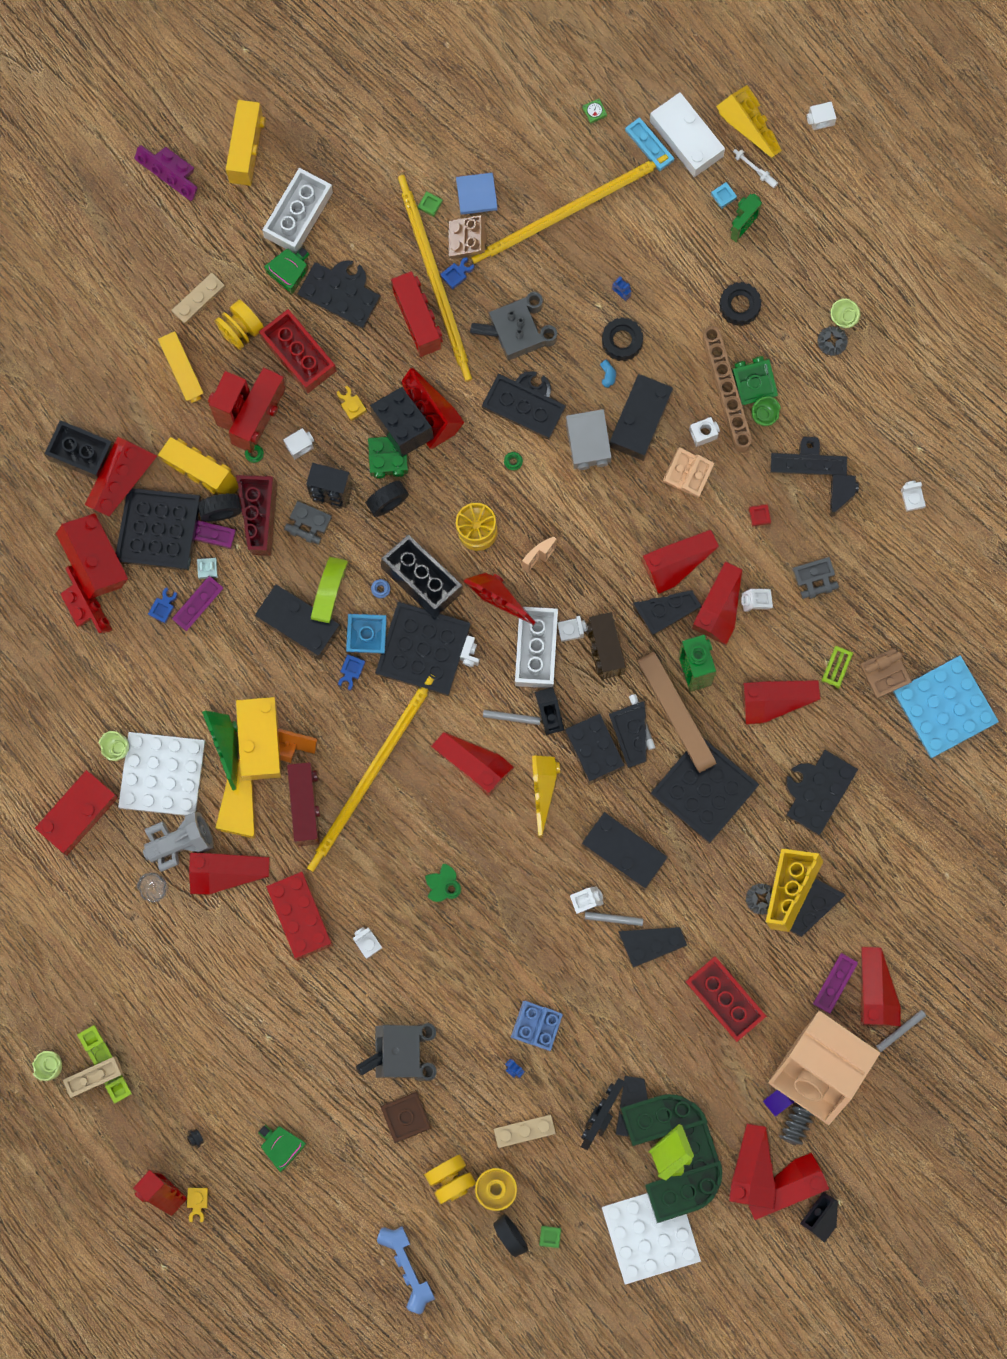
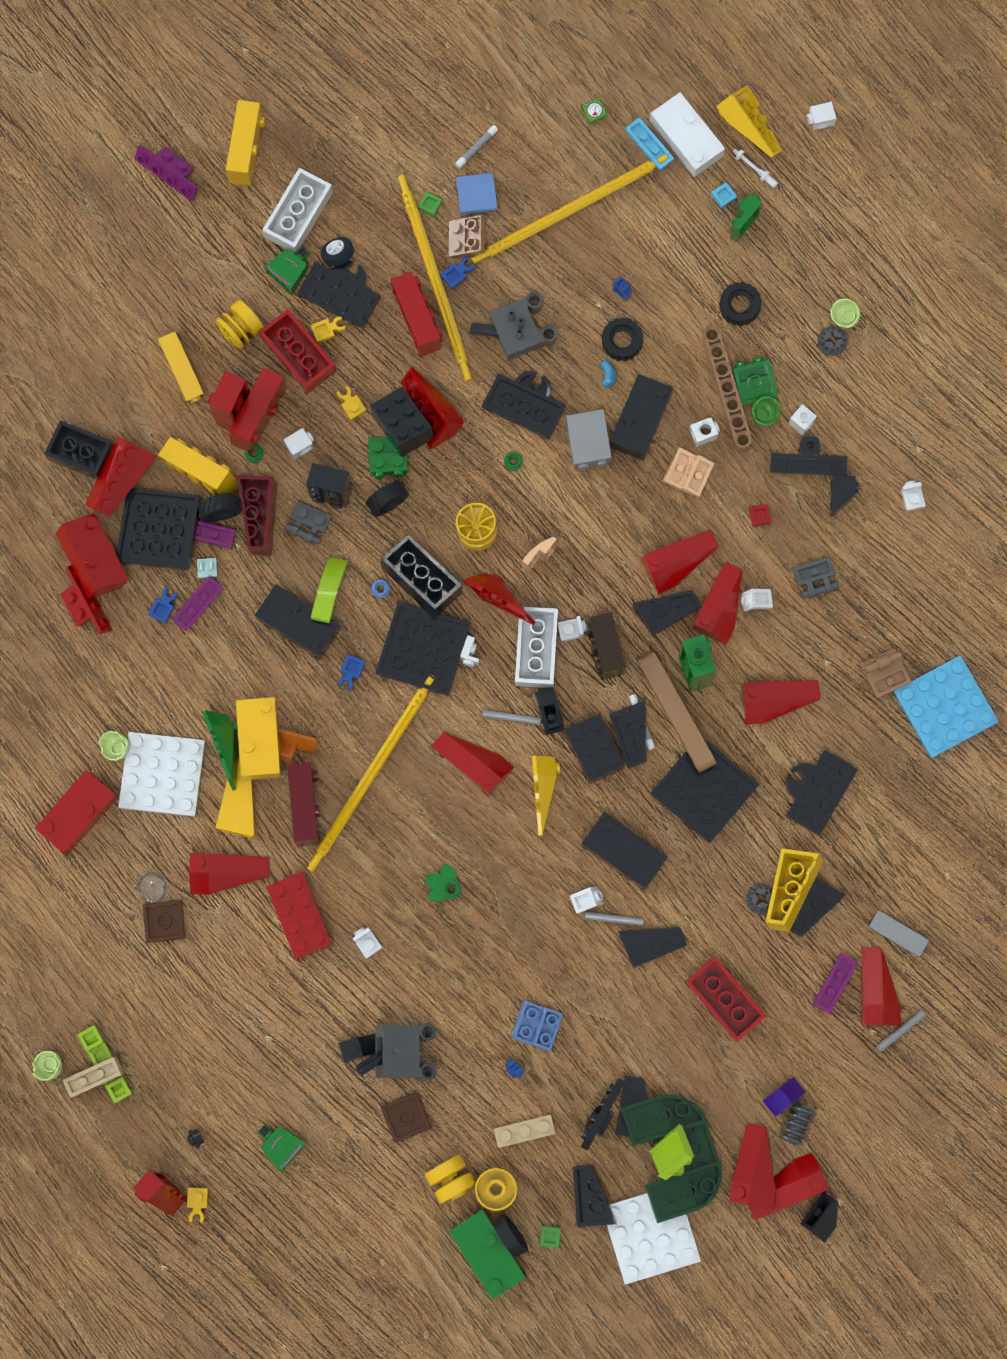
light grey piece [143,812,213,872] -> none
tan plate [171,273,225,325] -> none
dark azure slope [346,614,387,654] -> none
medium blue plate [377,1226,435,1315] -> none
light nougat piece [768,1011,880,1125] -> none
lime tile [821,646,853,689] -> none
none -> reddish brown tile [142,900,186,943]
none -> yellow plate [310,317,346,344]
none -> black wheel [321,237,354,266]
none -> black slope [339,1034,375,1063]
none -> green brick [449,1209,526,1300]
none -> light grey bar [455,125,498,169]
none -> black wing [573,1165,617,1227]
none -> white brick [788,404,817,436]
none -> light grey tile [868,910,929,958]

